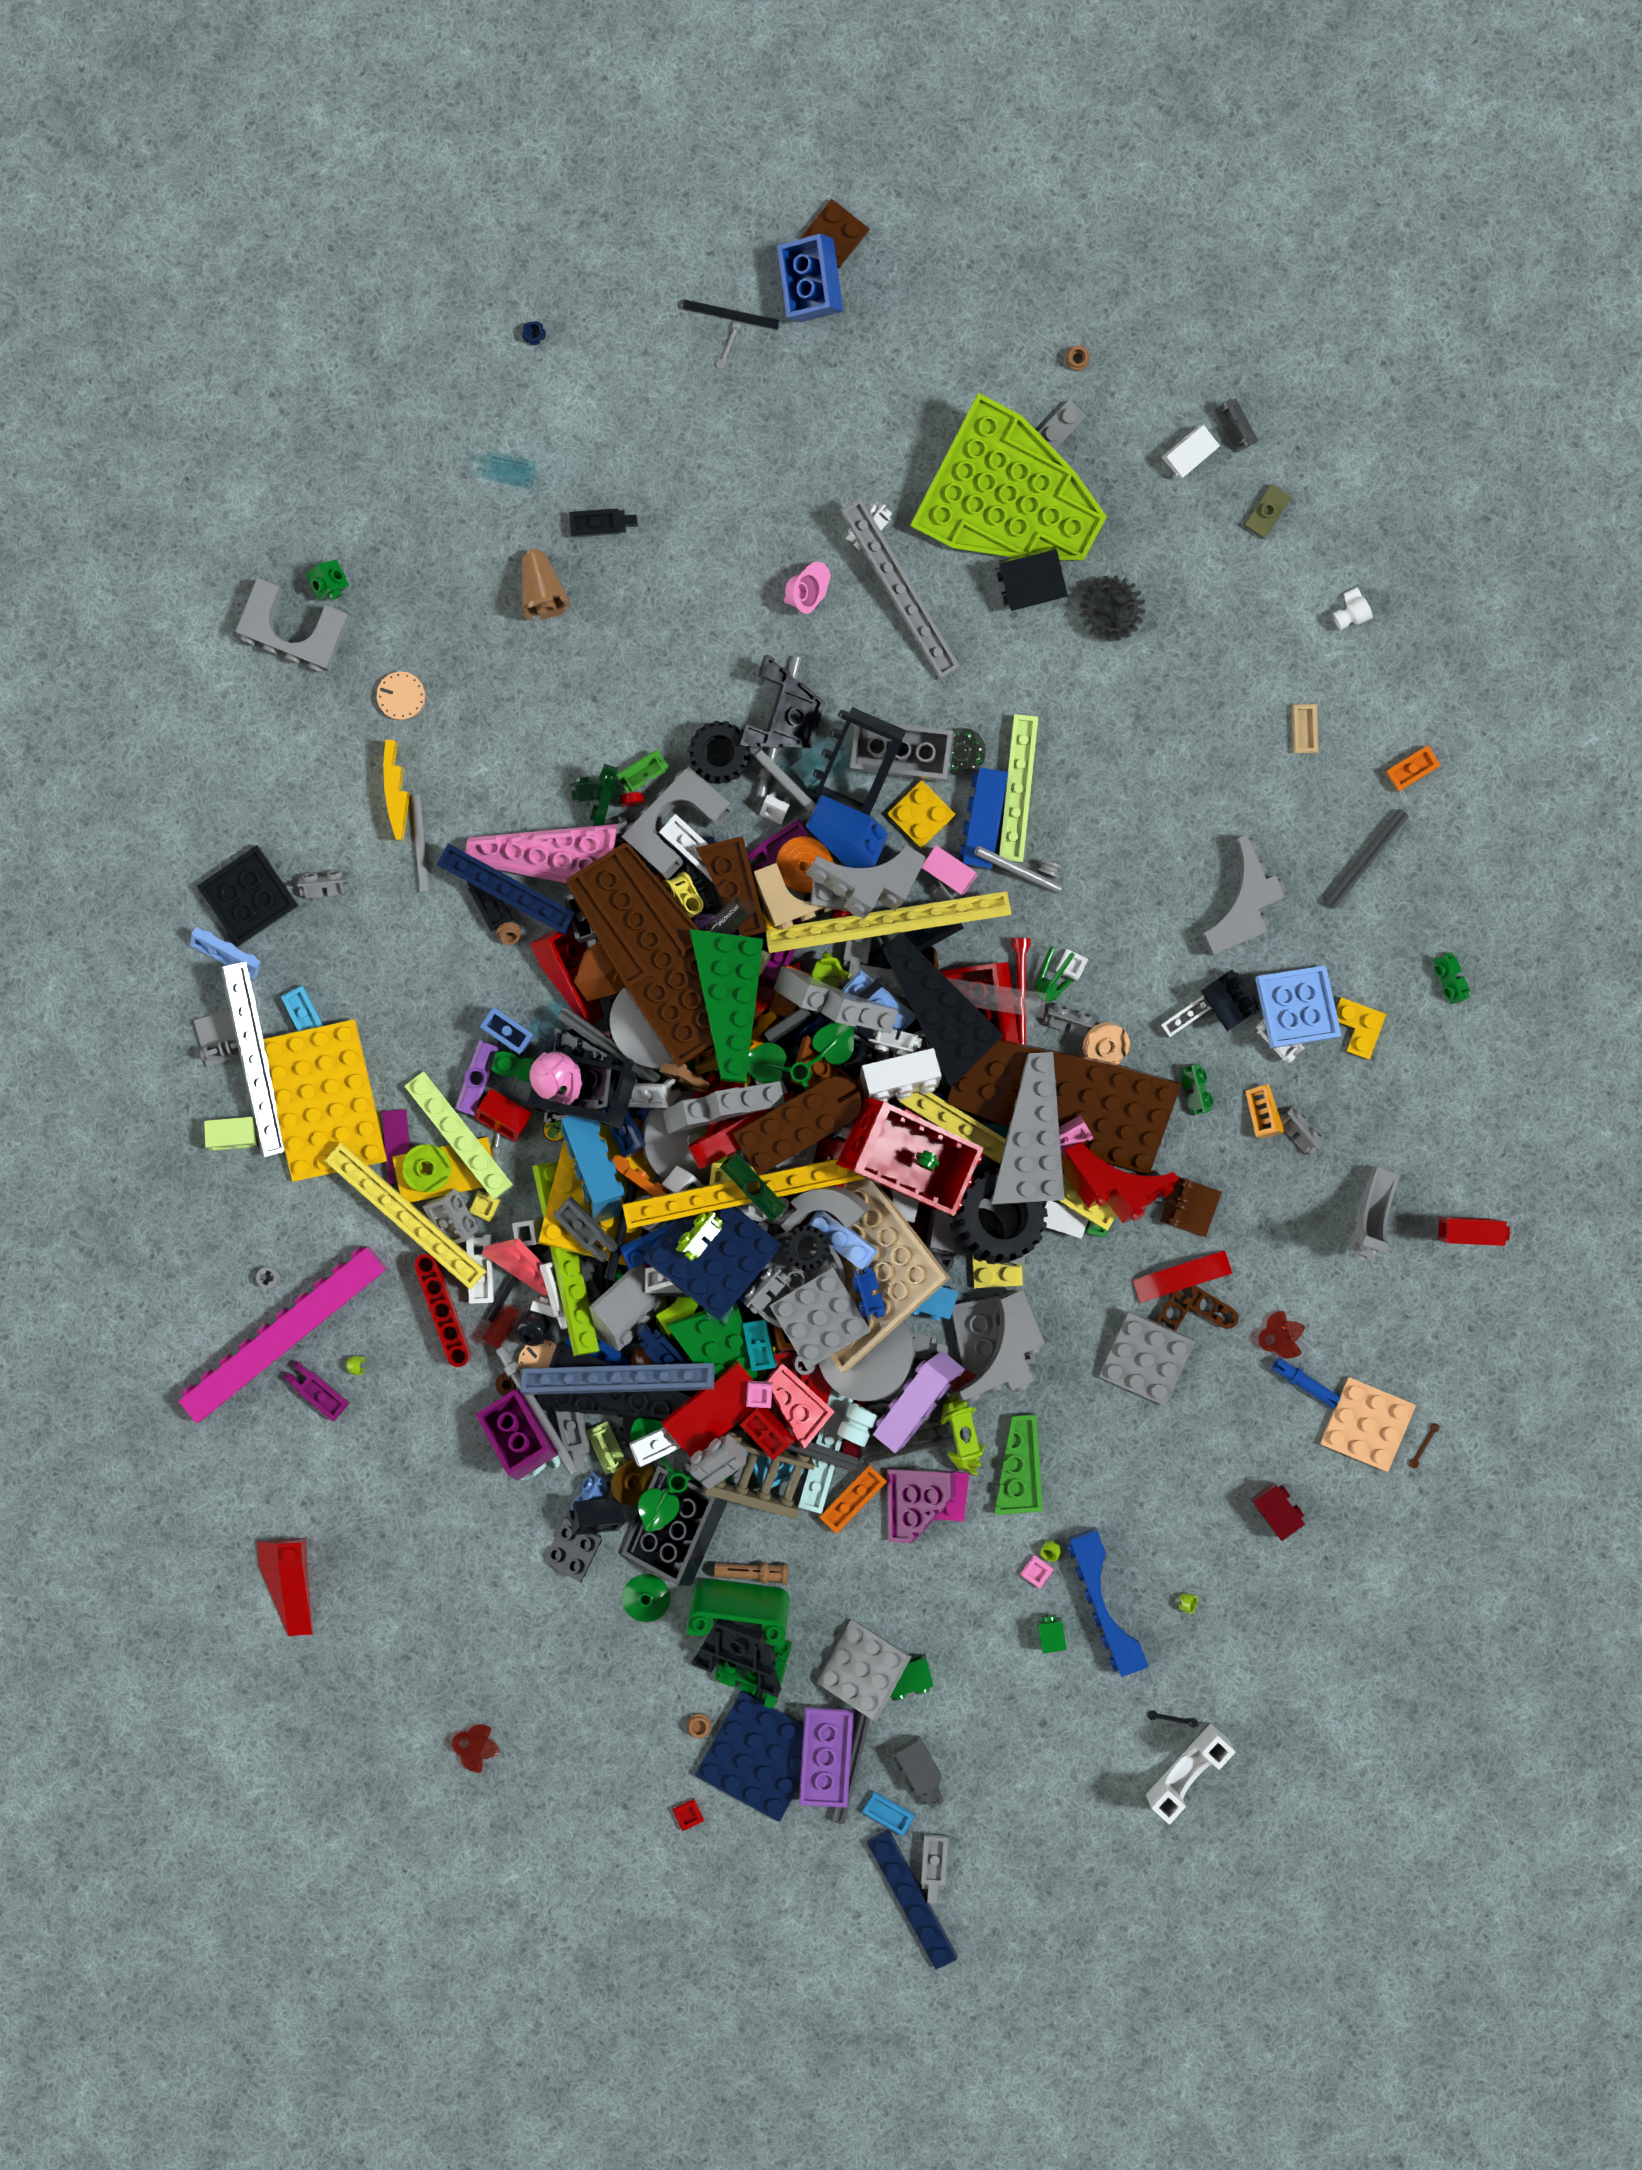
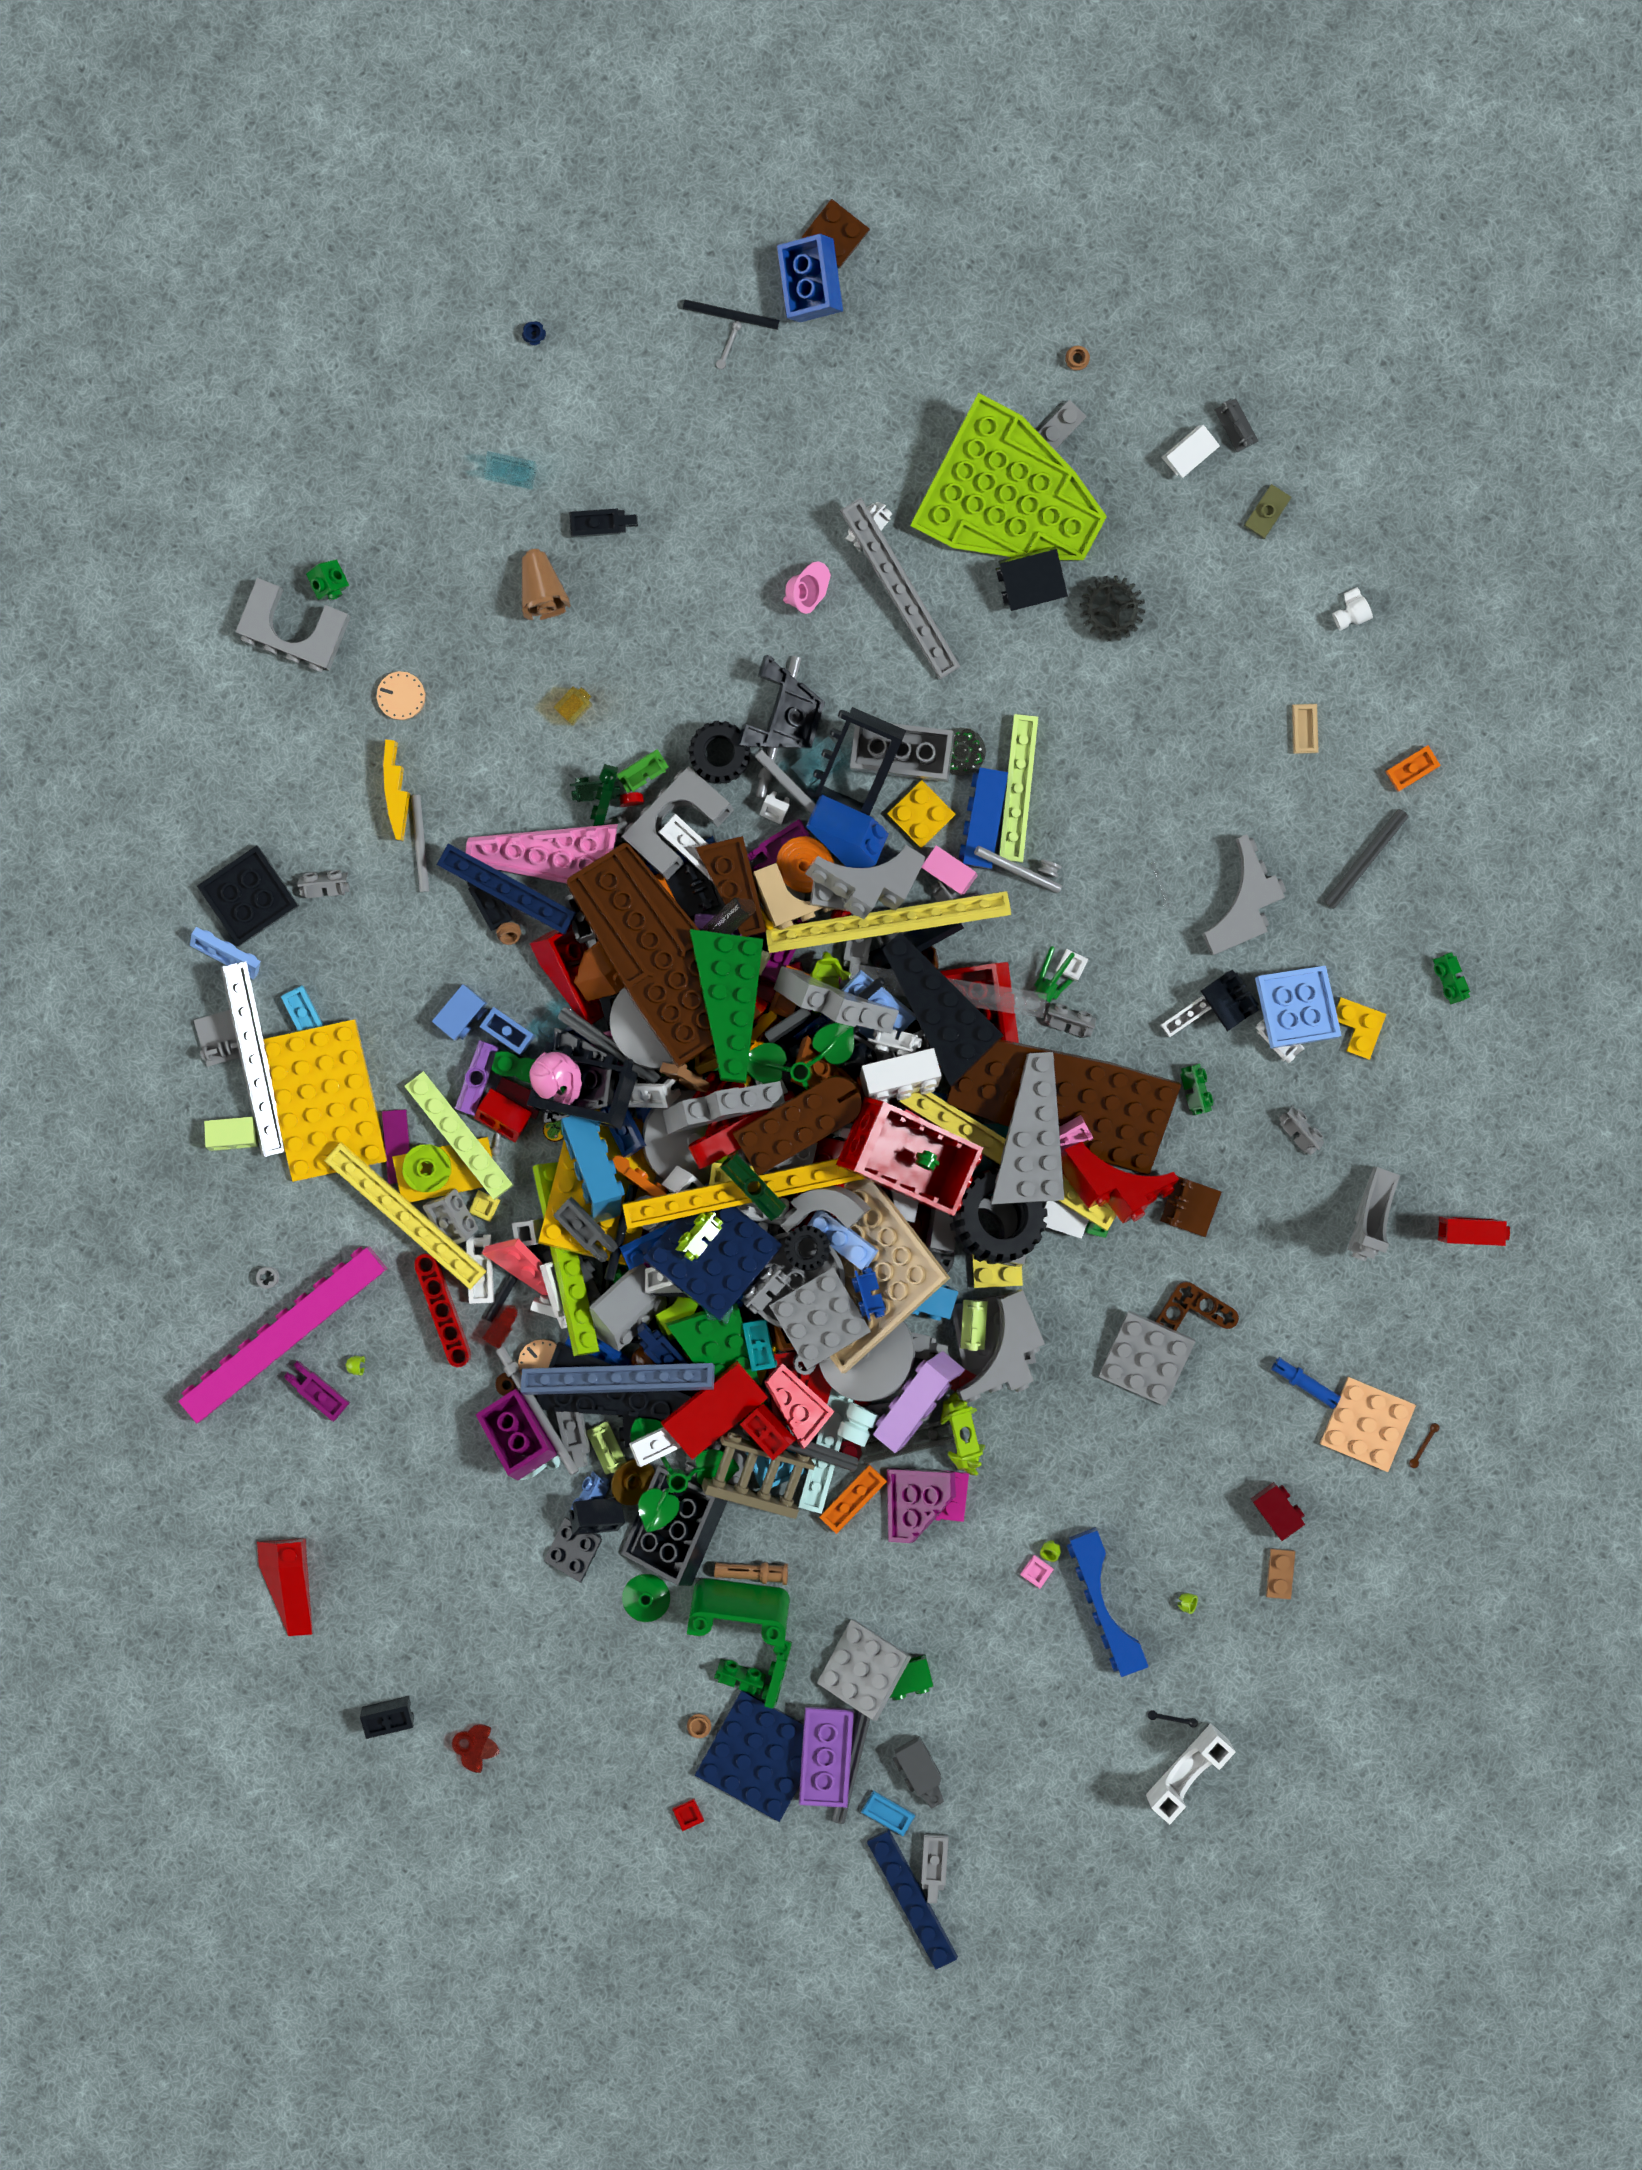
black head [515,1310,550,1346] -> none
light yellow piece [661,871,703,919] -> none
light grey brick [690,1434,747,1490] -> none
black wing [692,1619,782,1698] -> none
bright pink tile [746,1381,773,1408] -> none
bright green wing [994,1414,1043,1515] -> none
red piece [1011,938,1031,1045] -> none
green brick [1037,1614,1067,1654] -> none
light nougat tile [1082,1022,1130,1064] -> none
red slope [1133,1251,1233,1303] -> none
light orange slope [1245,1084,1284,1138] -> none
clear red plate [1258,1311,1305,1358] -> none
none -> black hinge [360,1696,414,1739]
none -> medium blue brick [432,984,487,1040]
none -> dark red tile [496,1077,539,1119]
none -> clear yellow brick [553,686,593,726]
none -> yellowish green hinge [960,1300,988,1351]
none -> medium nougat plate [1266,1548,1295,1599]

